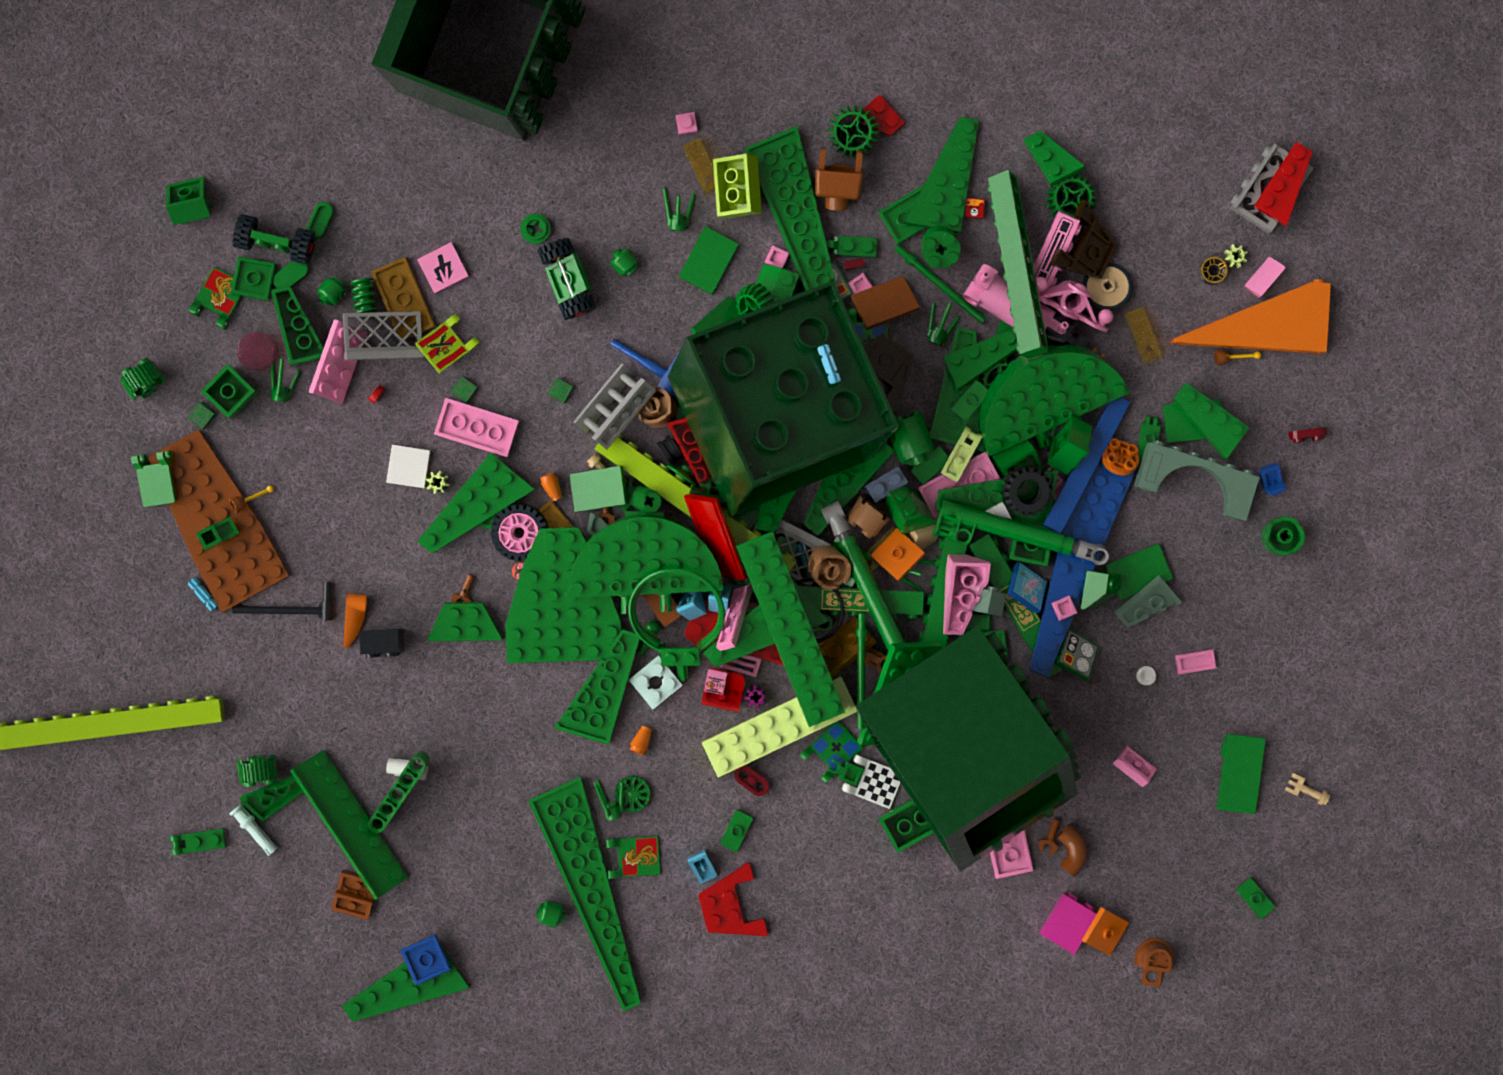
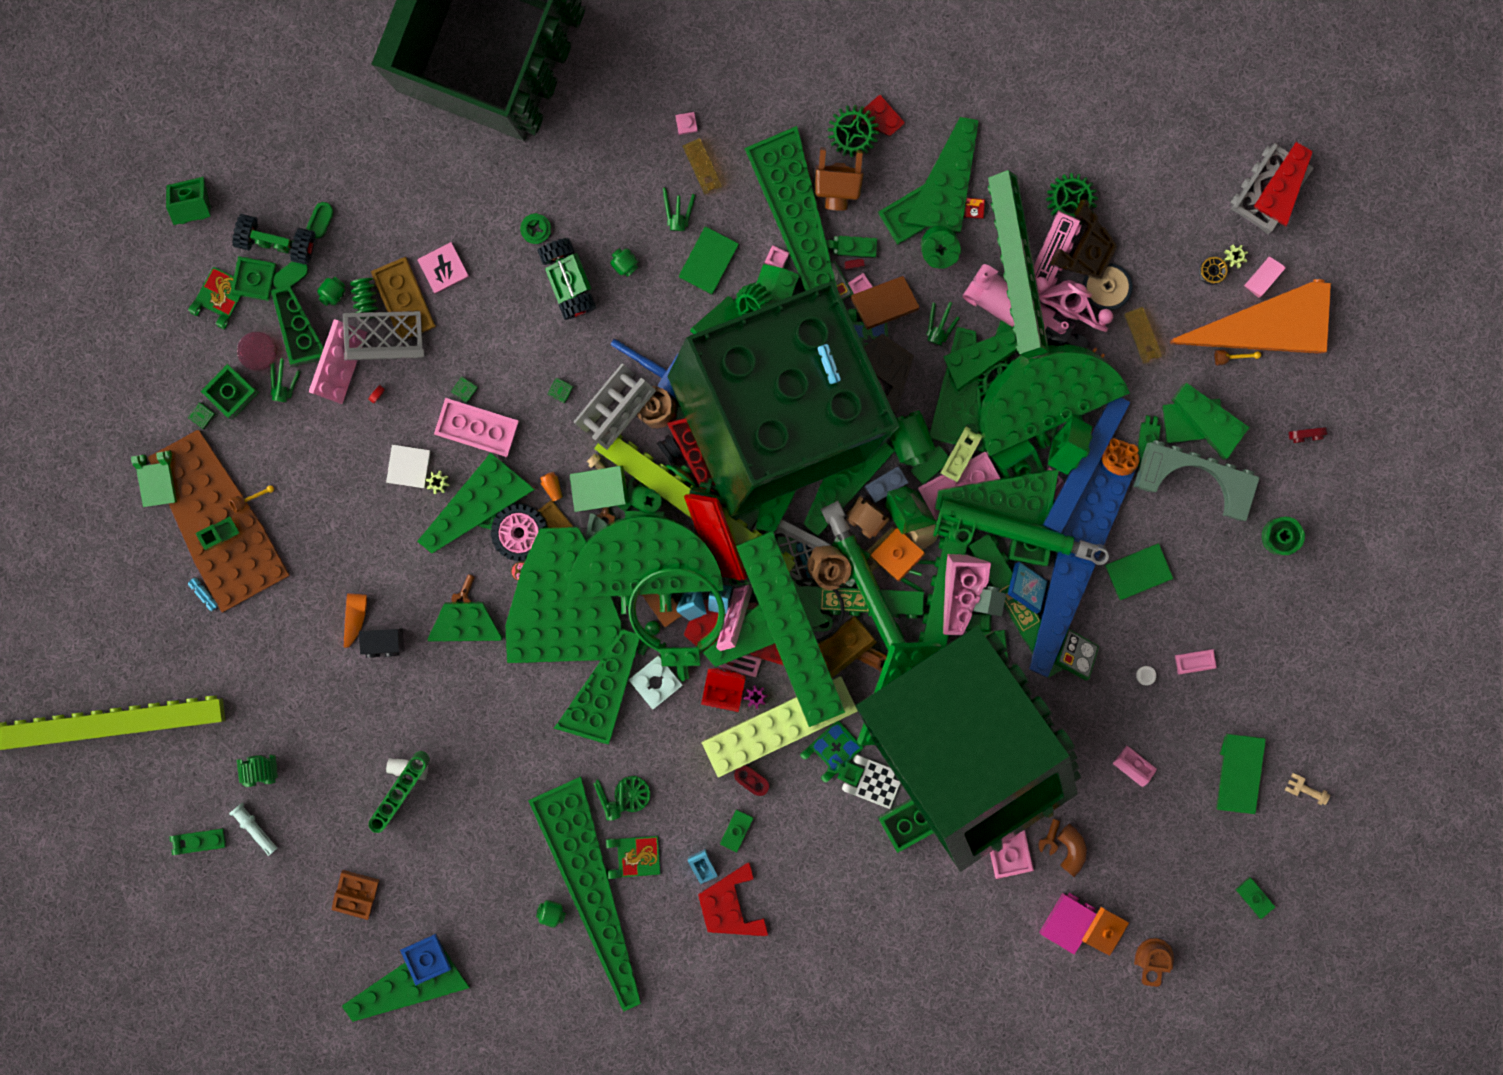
green brick [120,358,166,401] -> none
black bar [232,582,332,620] -> none
green wing [239,775,303,822] -> none
green plate [290,750,408,900] -> none
flag [415,314,479,374] -> none
orange cone [630,726,652,756] -> none
bright pink tile [704,669,727,695] -> none
lime brick [713,154,762,218] -> none
green bar [856,613,867,729] -> none
green bar [894,244,986,324] -> none
green plate [951,379,988,421] -> none
white tile [985,502,1011,519] -> none
black tyre [1001,465,1053,516] -> none
green wing [1023,131,1085,187] -> none
bright pink tile [1051,595,1077,621] -> none
slope [1081,570,1122,609] -> none
sand green wing [1114,575,1183,628] -> none
blue bracket [1258,463,1287,495] -> none

